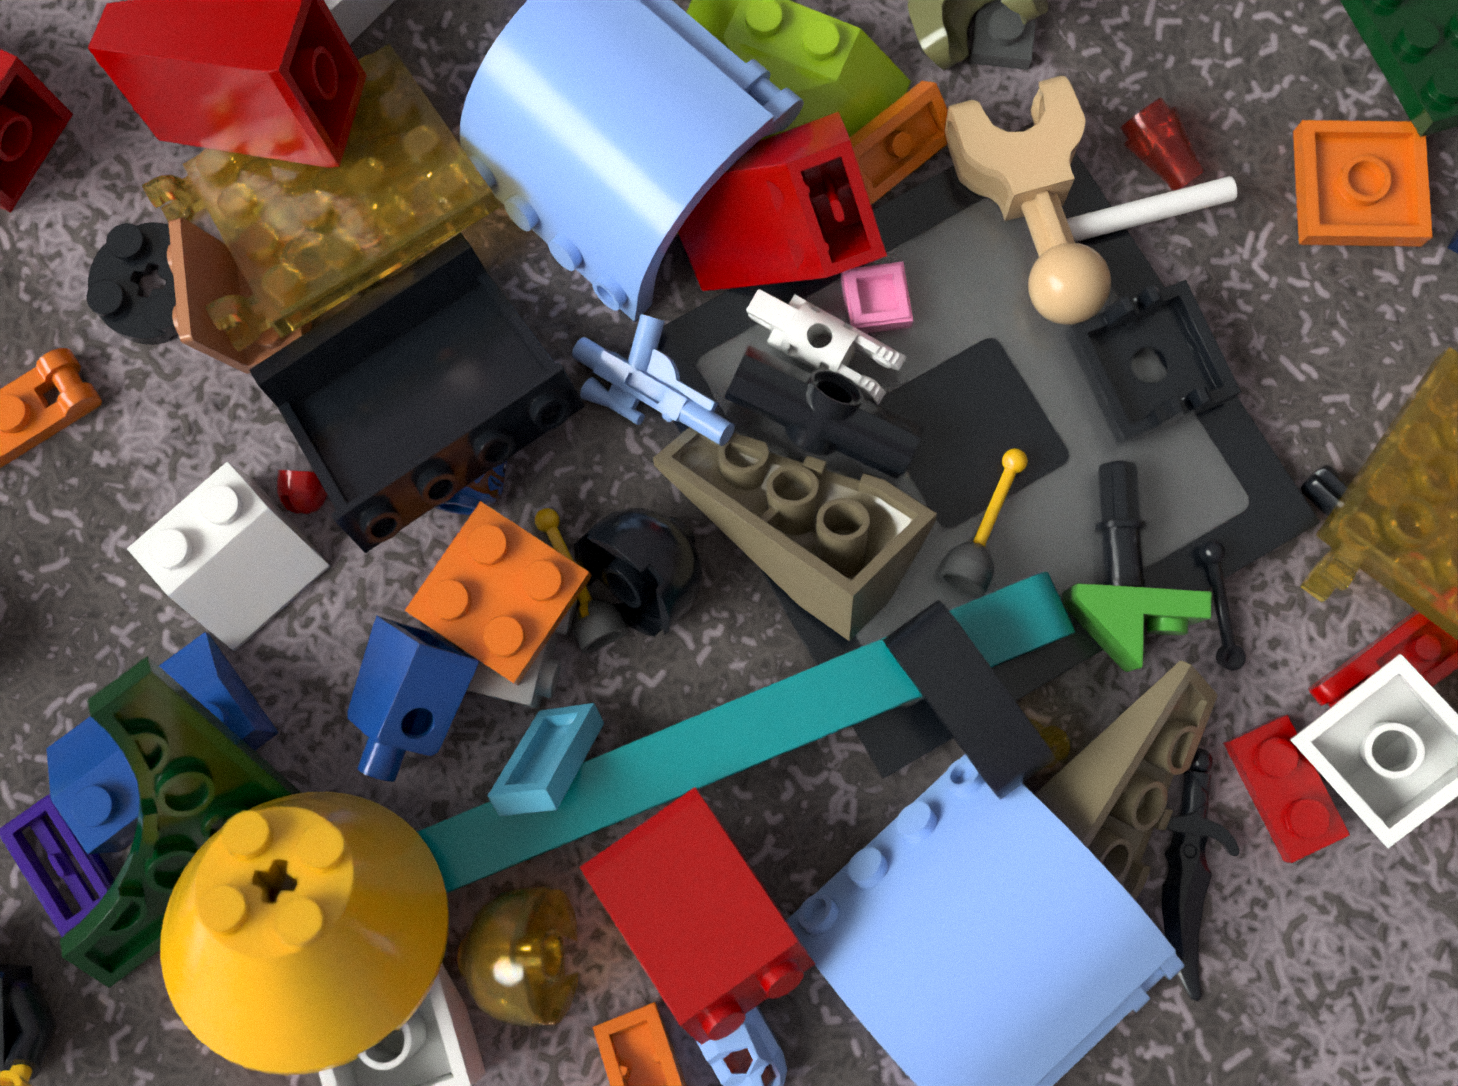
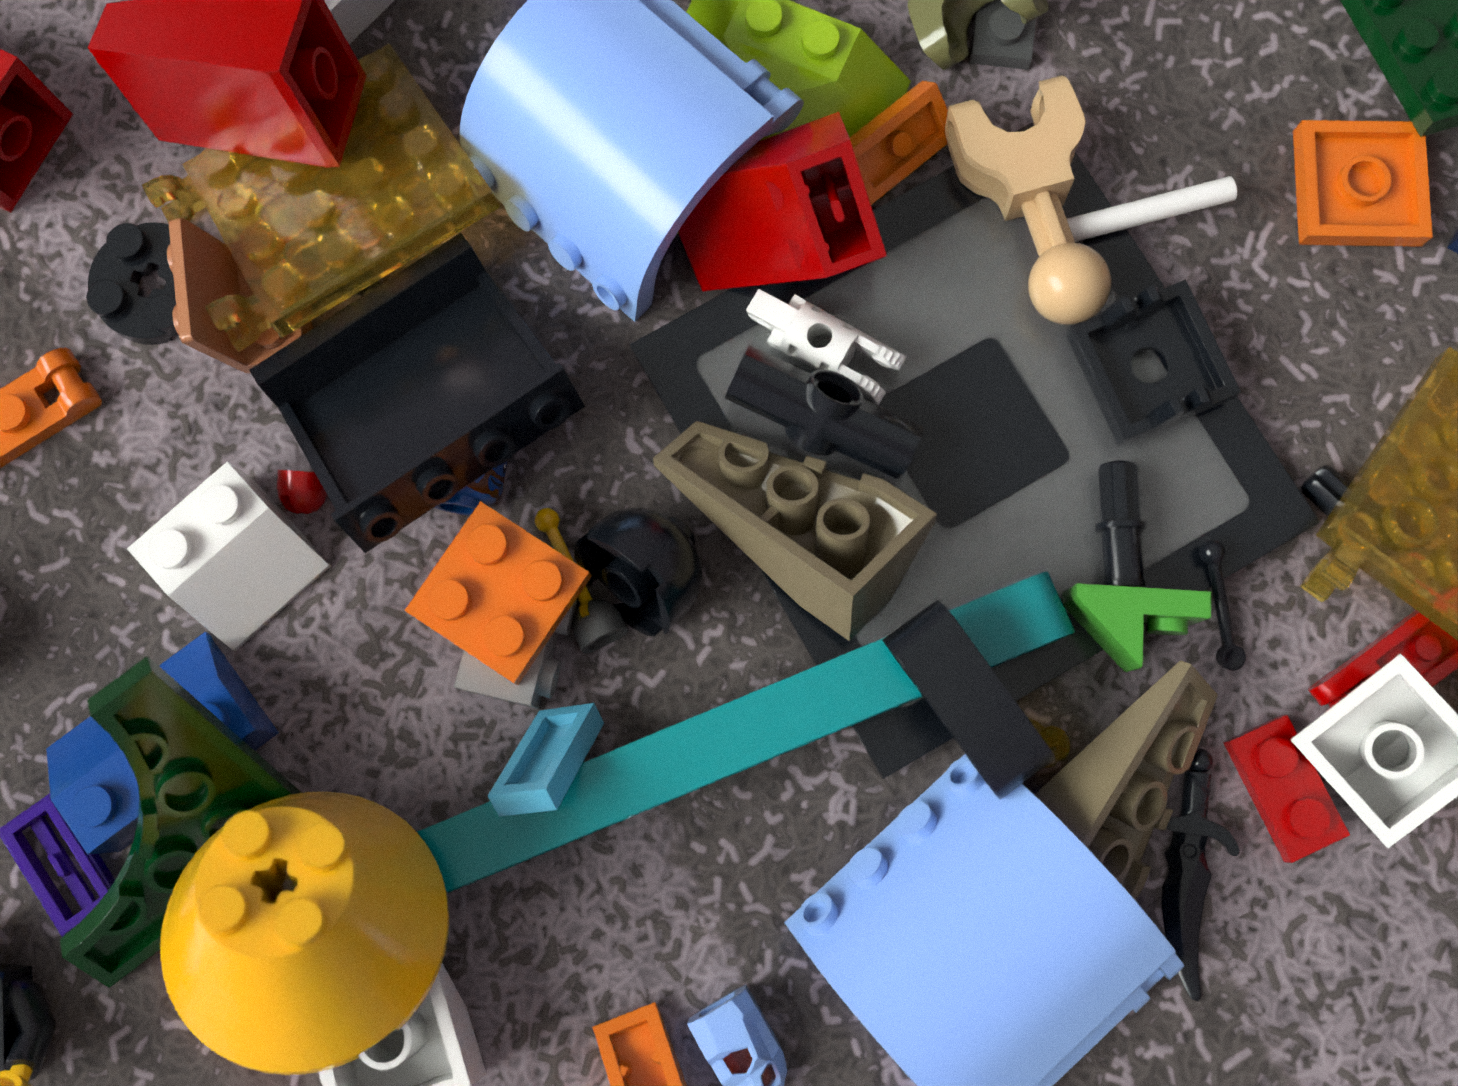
blue torso [348,616,479,782] -> none
clear yellow cylinder [458,886,579,1027] -> none
light blue piece [572,314,735,446] -> none
red slope [580,787,815,1045] -> none
bright pink tile [840,261,913,334] -> none
hinge [937,448,1028,596] -> none
clear red cone [1120,97,1205,191] -> none

